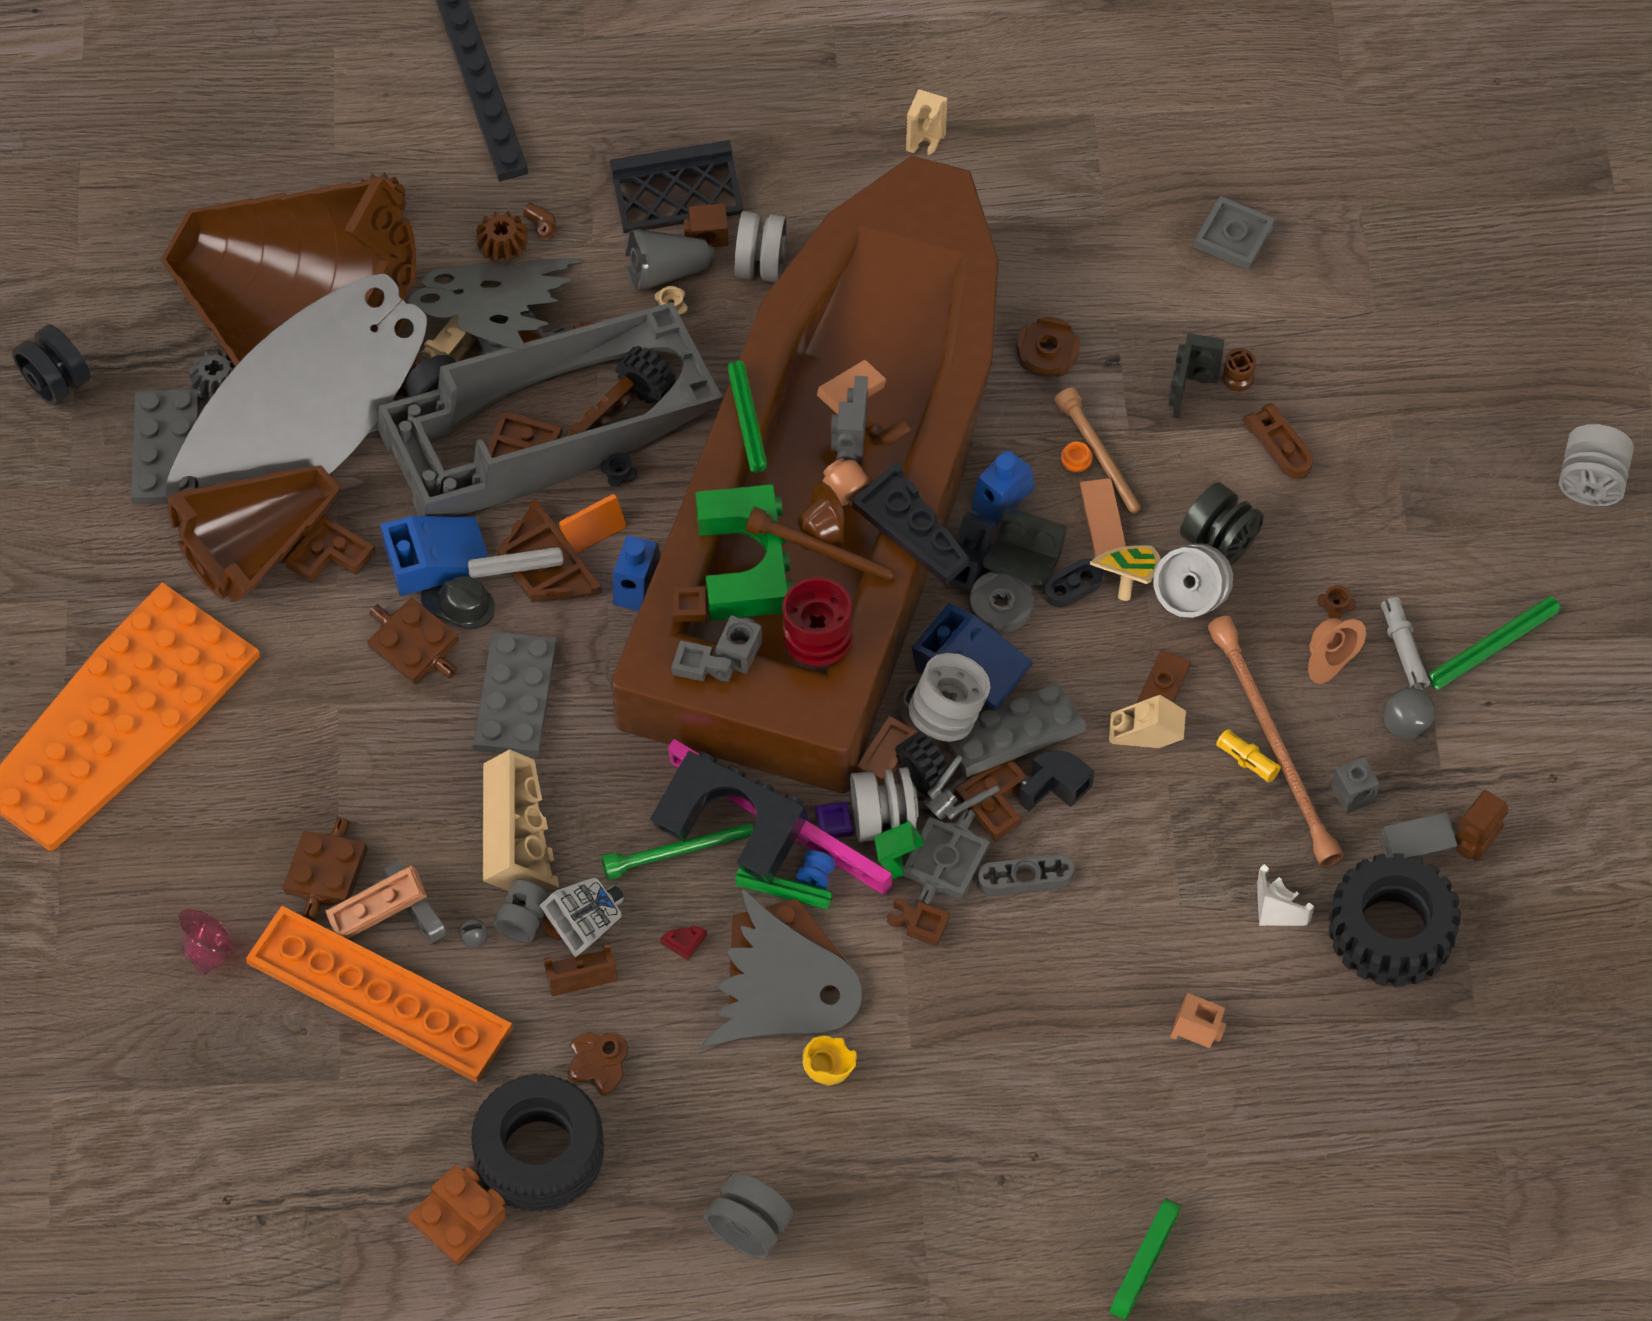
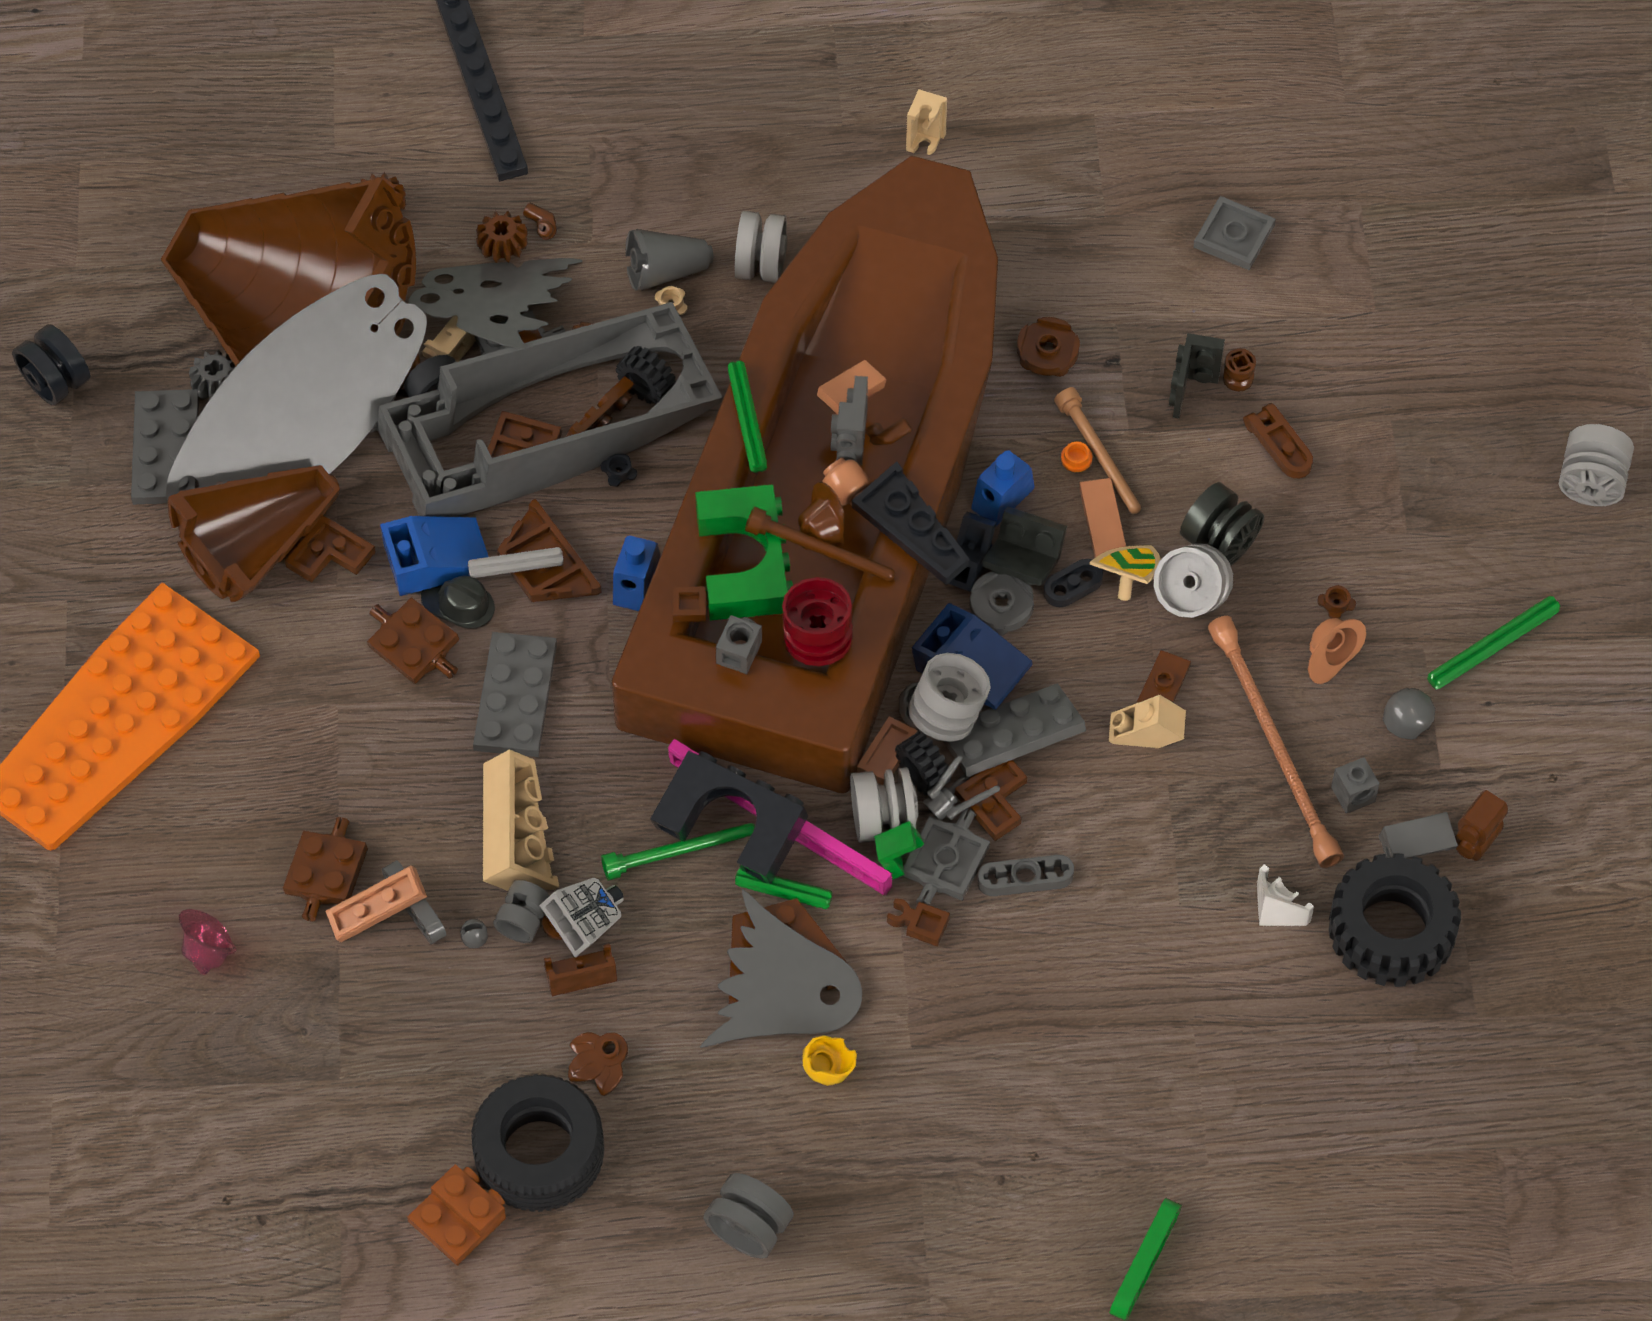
orange plate [246,906,513,1083] -> none
orange slope [559,494,626,553] -> none
black fence [610,140,744,234] -> none
dark red tile [660,926,707,960] -> none
dark grey plate [671,640,733,682] -> none
reddish brown brick [683,203,728,247] -> none
blue wheel [796,850,836,889] -> none
dark purple tile [815,802,853,838] -> none
black brick [1019,751,1094,812] -> none
nougat brick [1170,993,1227,1048] -> none
yellow pin [1216,729,1281,783] -> none
light grey pin [1380,597,1431,690] -> none

